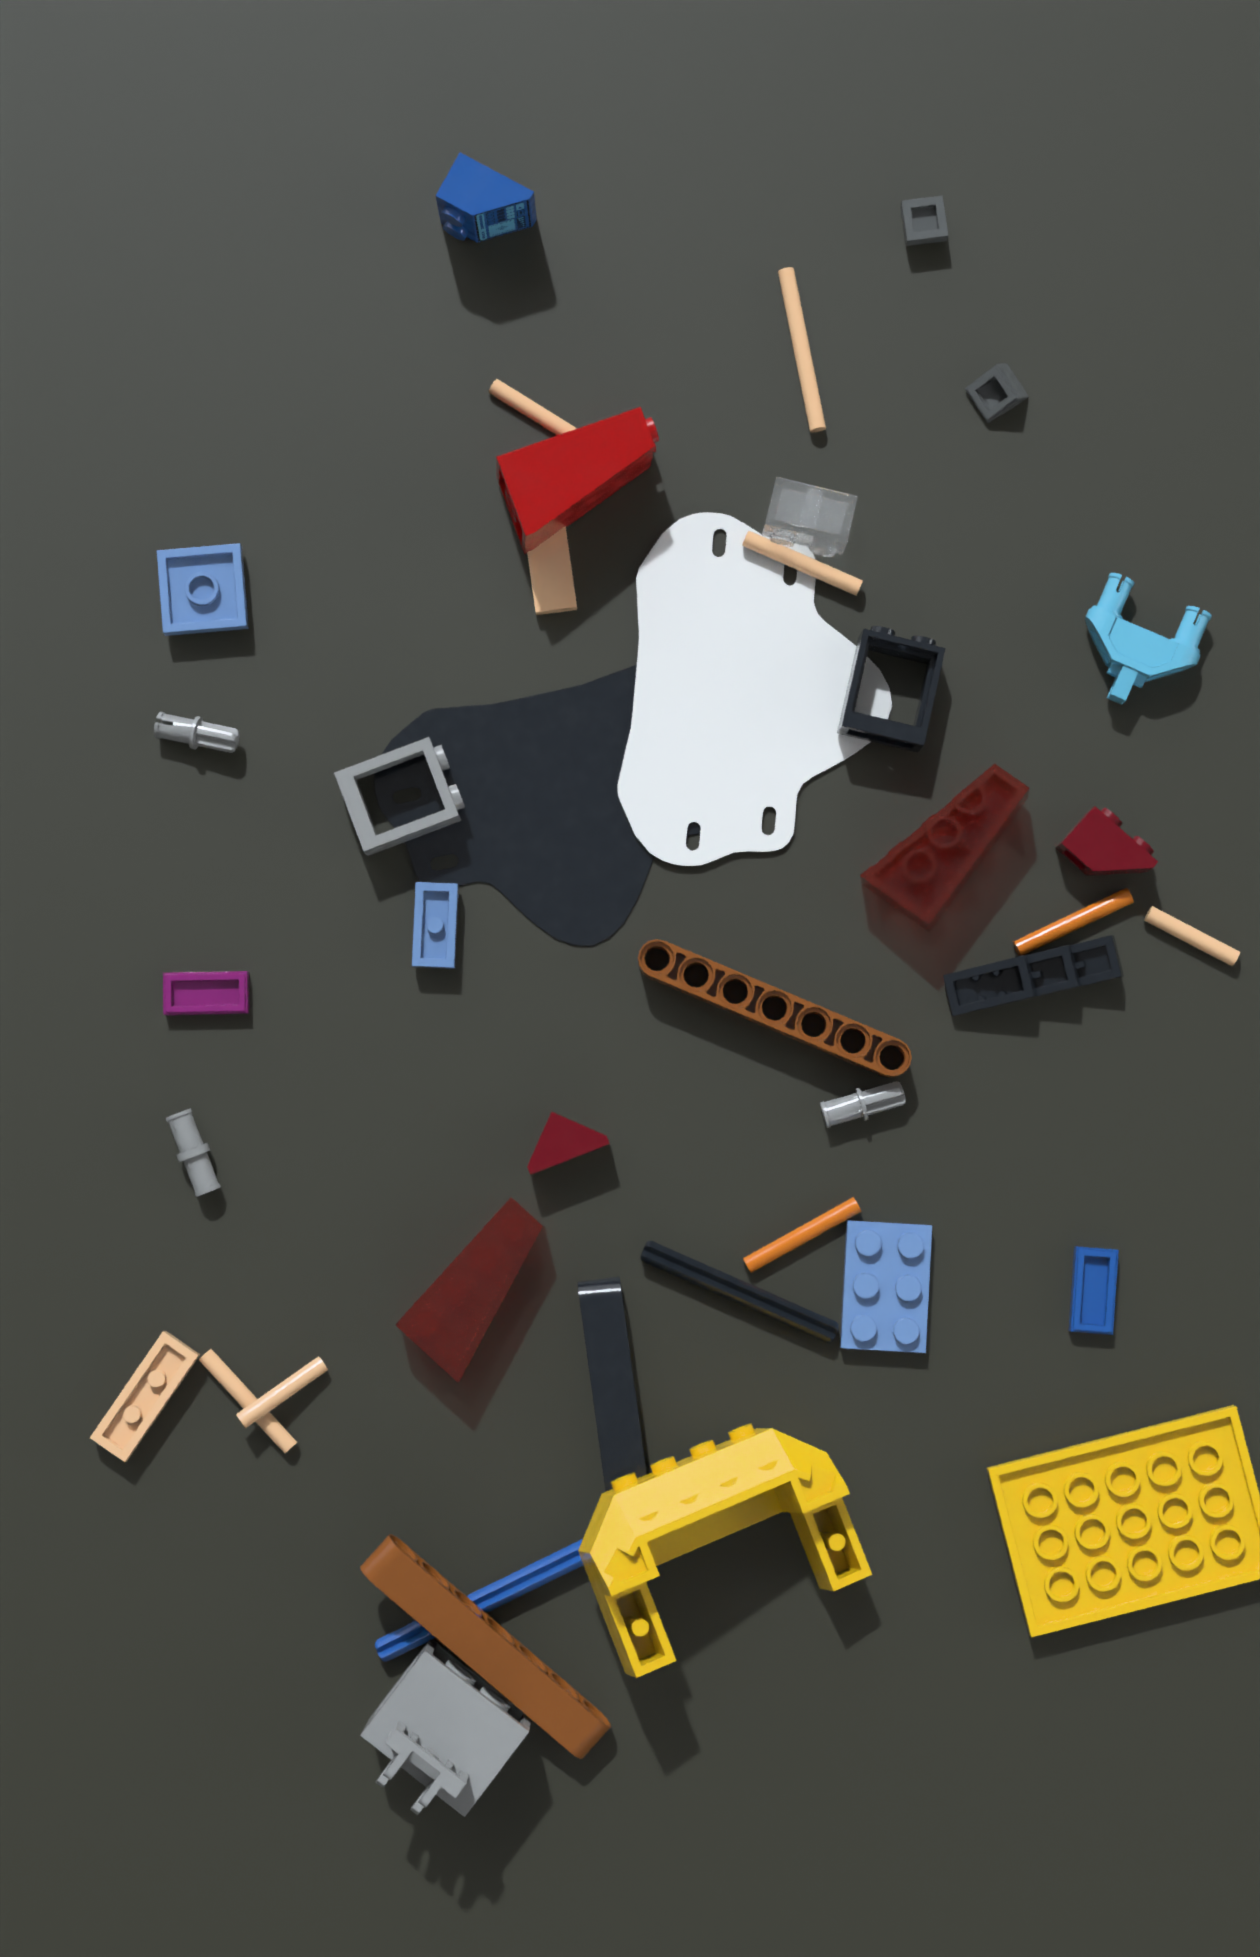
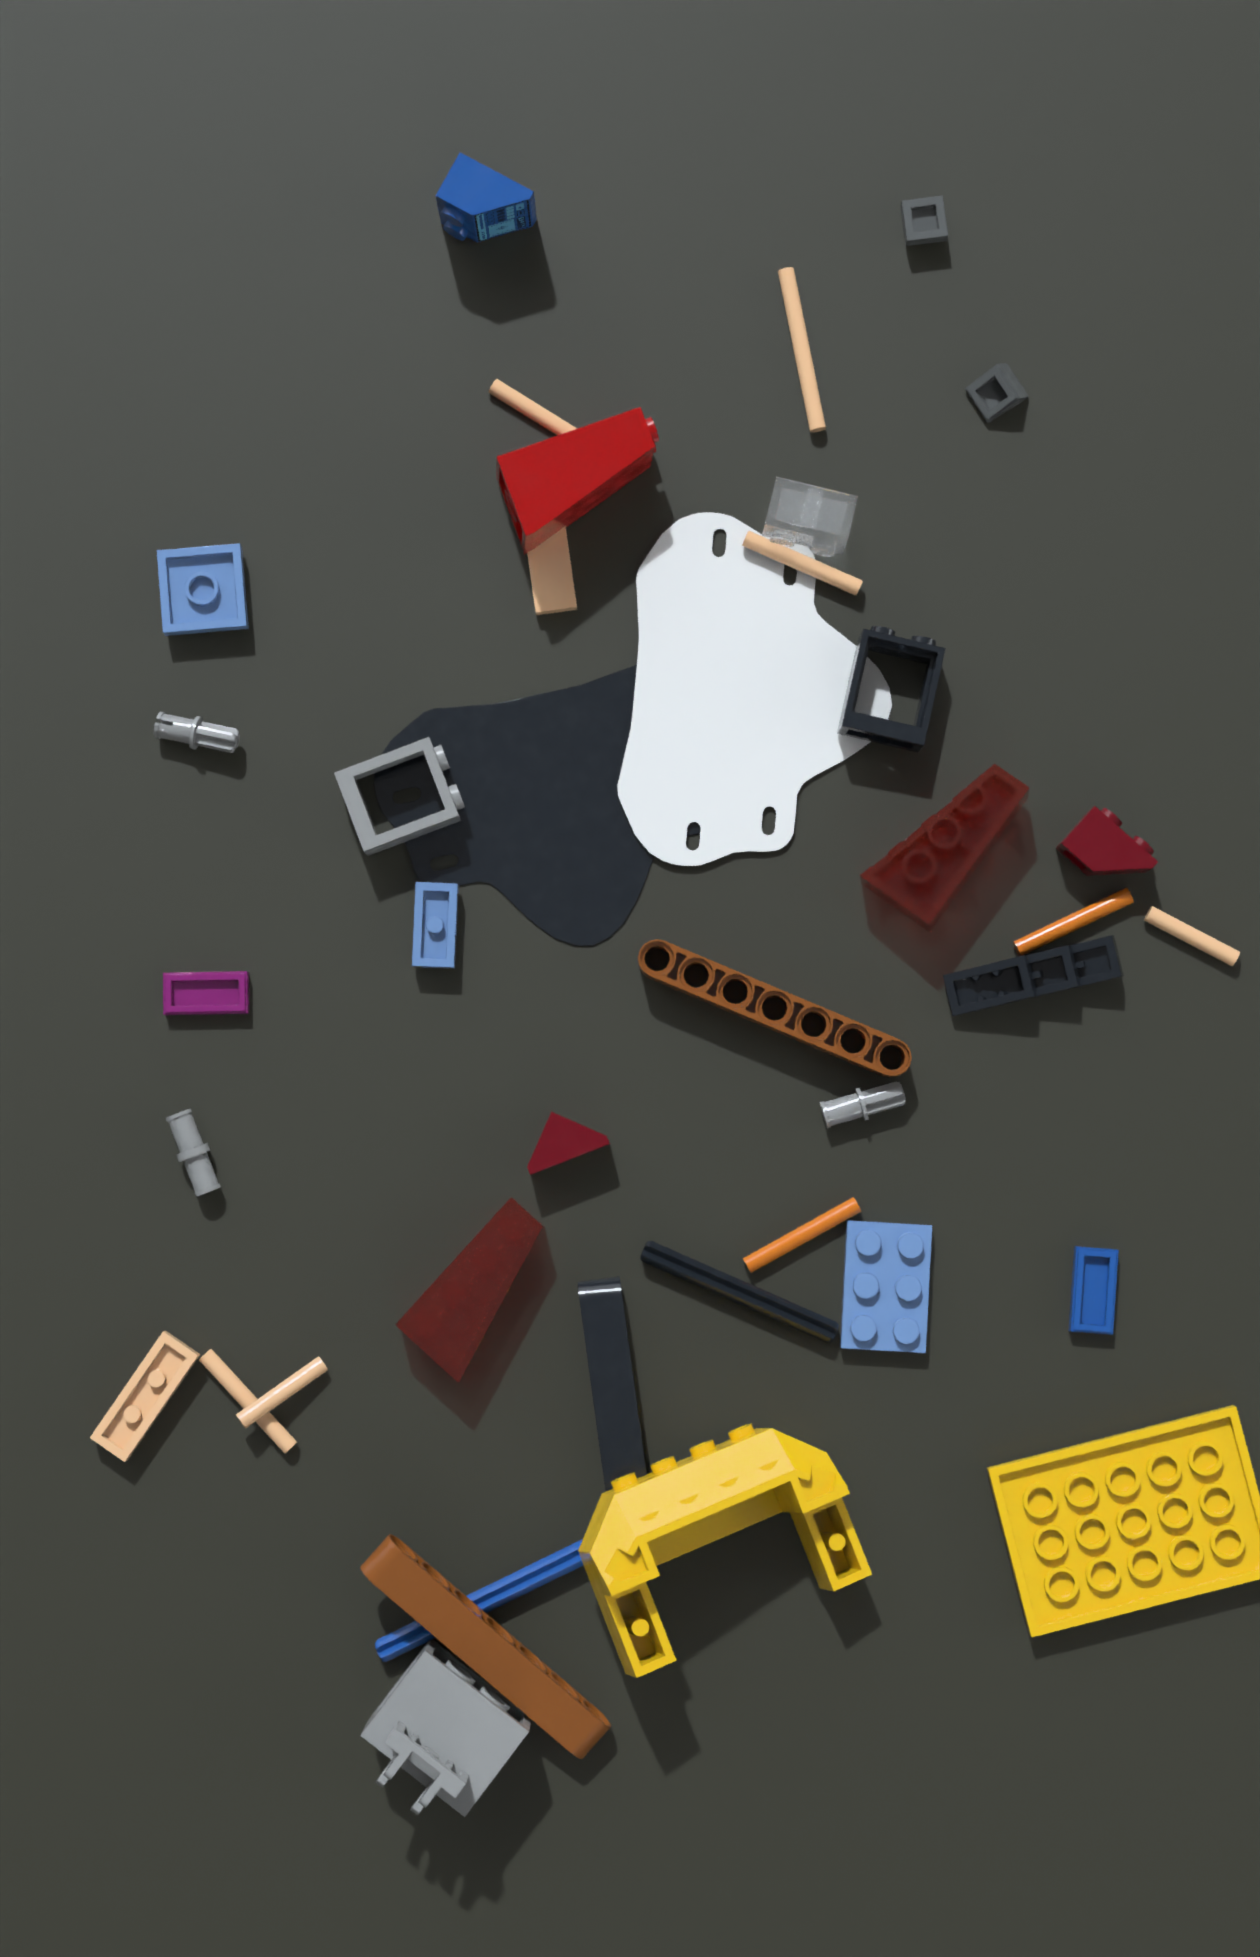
medium azure connector [1085,573,1212,705] -> none

